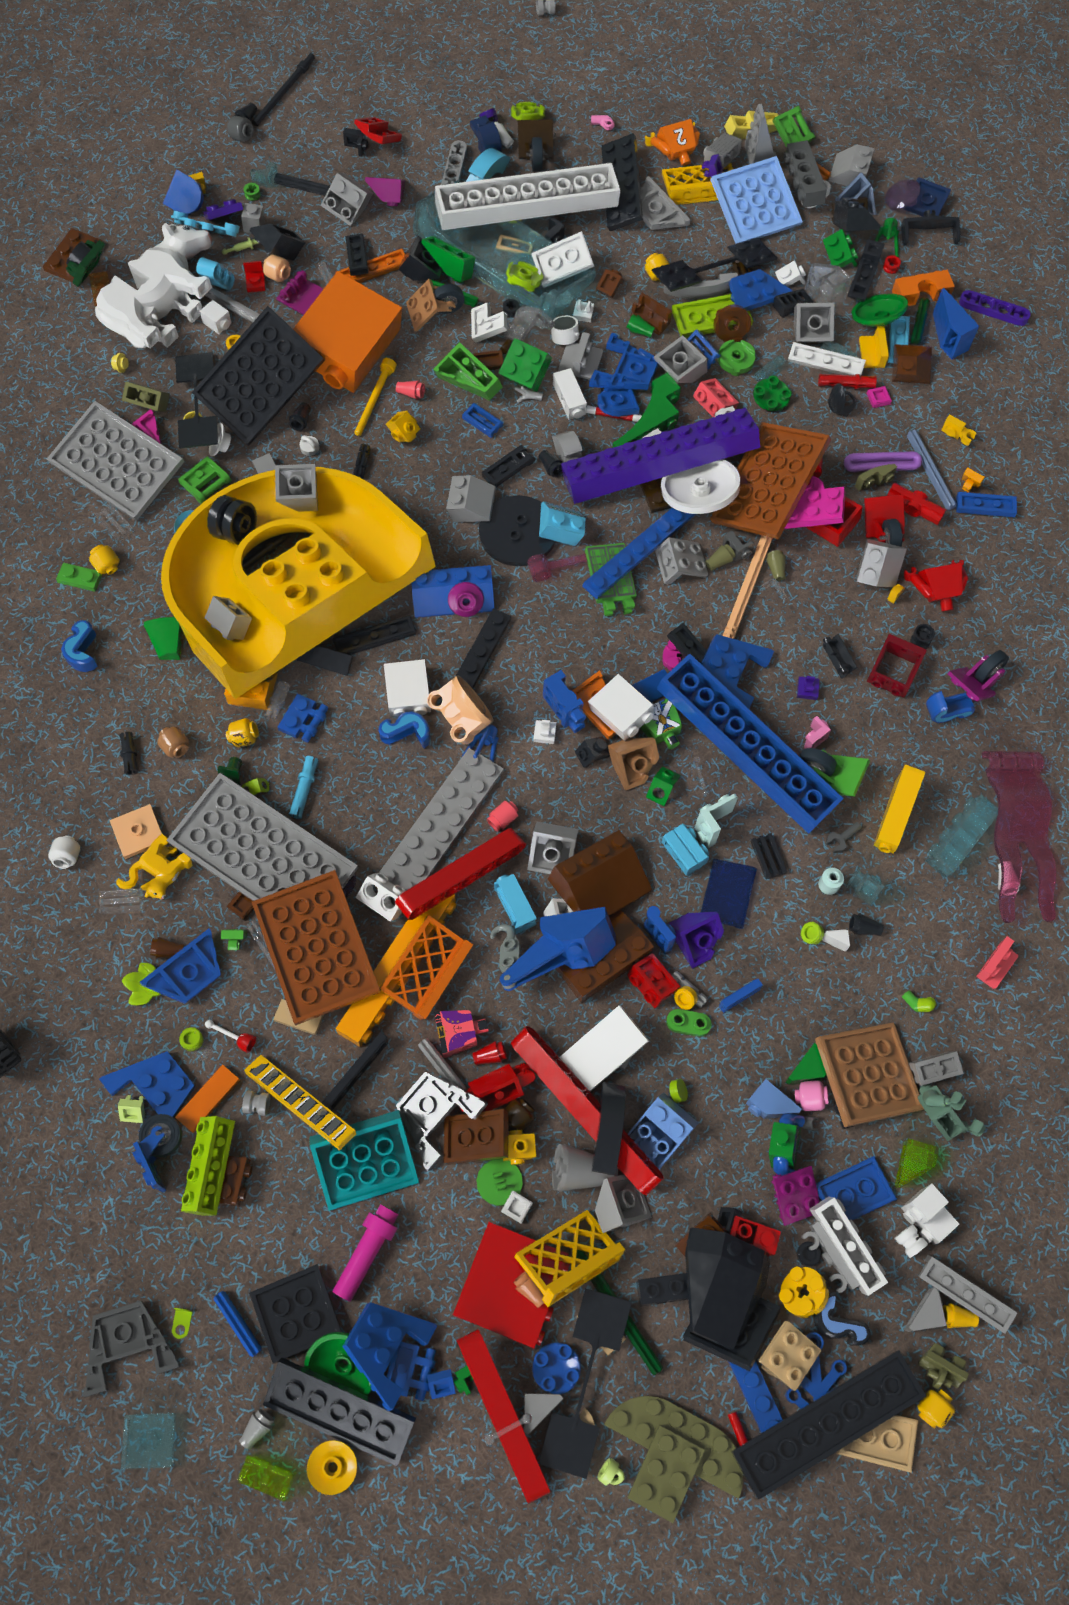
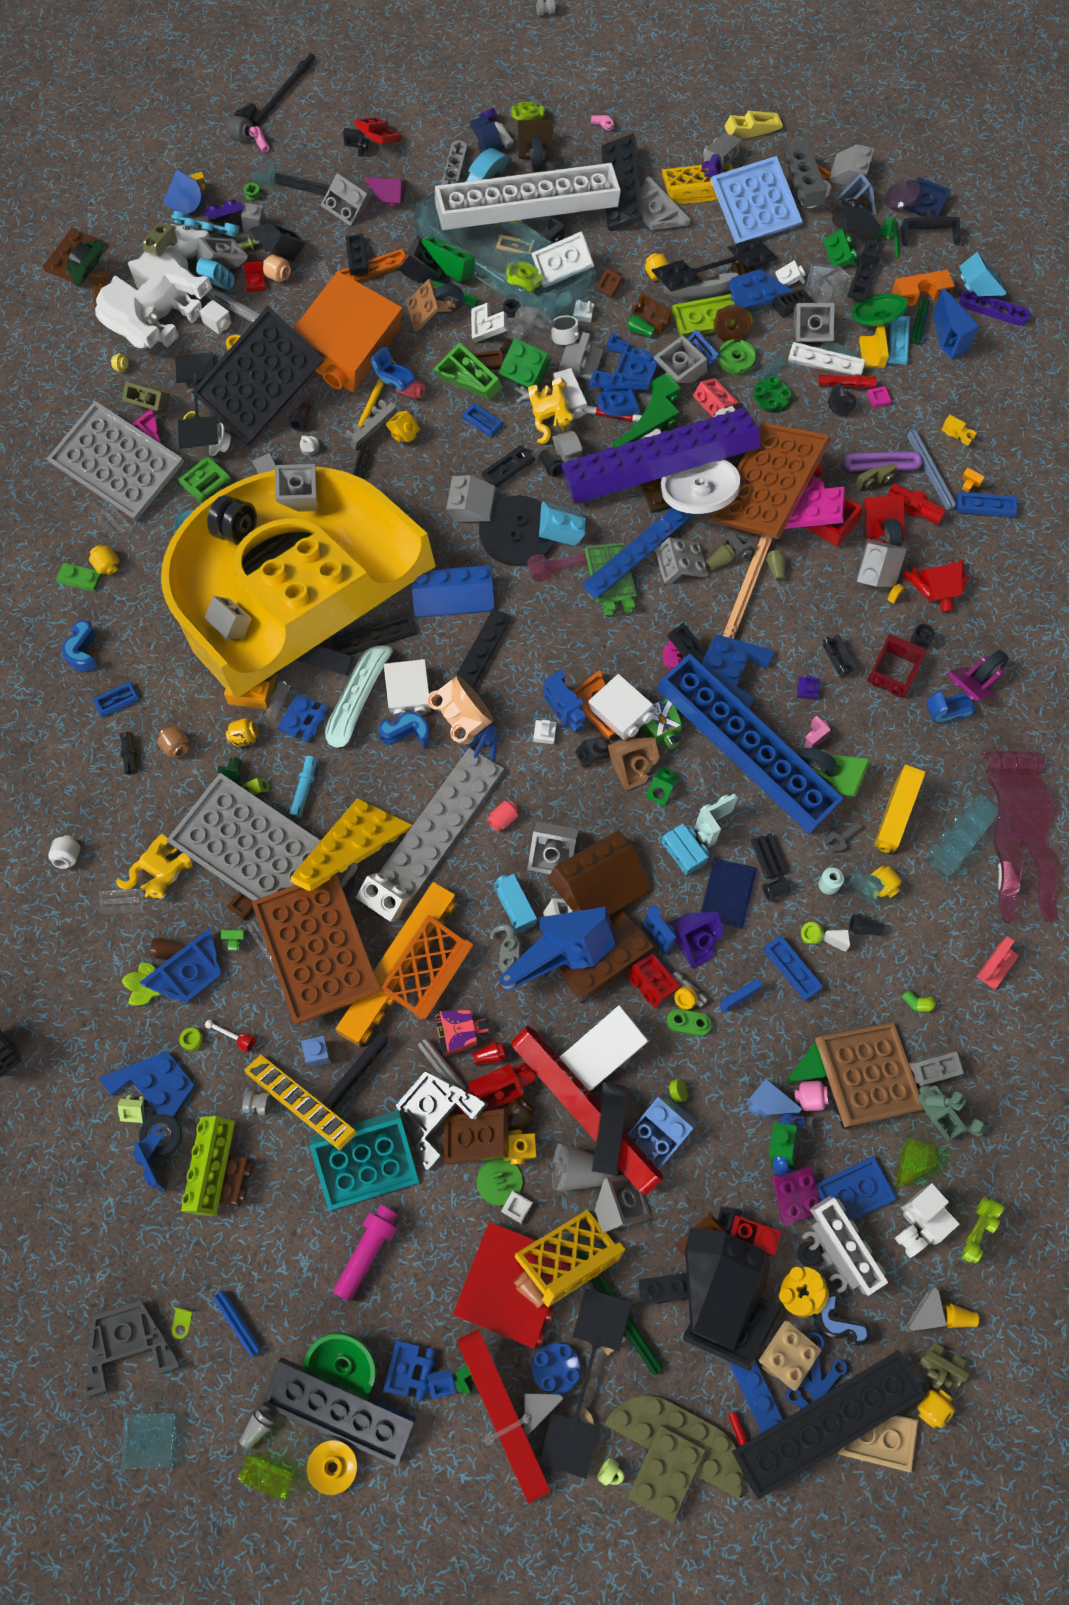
light nougat plate [110,804,162,859] -> none
green slope [144,617,182,660] -> none
orange tile [175,1064,240,1133] -> none
black plate [249,1264,342,1364] -> none
tan tile [273,999,324,1035] -> none
magenta hinge [276,270,323,315] -> none
blue wing [342,1302,437,1411] -> none
red beam [395,828,526,920] -> none
magenta piece [448,582,484,617] -> none
blue slope [632,669,667,703] -> none
orange torso [645,119,700,166] -> none
light grey wedge [744,104,776,164] -> none
bright green plate [773,106,816,148] -> none
red bush [883,255,901,274] -> none
reddish brown slope [892,344,932,384] -> none
light grey fence [918,1255,1017,1334] -> none
none -> blue tile [93,681,140,718]
none -> olive leg [143,222,178,256]
none -> light grey slope [196,237,248,270]
none -> bright pink arm [249,126,270,153]
none -> yellow wing [290,798,413,891]
none -> medium blue brick [301,1035,331,1069]
none -> light aqua piece [325,646,393,748]
none -> light grey plate [345,400,396,450]
none -> blue animal [371,347,415,392]
none -> yellow animal [528,378,575,444]
none -> black bush [762,876,791,902]
none -> blue plate [763,935,823,1002]
none -> yellow head [869,865,902,898]
none -> medium azure slope [959,252,1007,296]
none -> lime plant [961,1197,1004,1263]

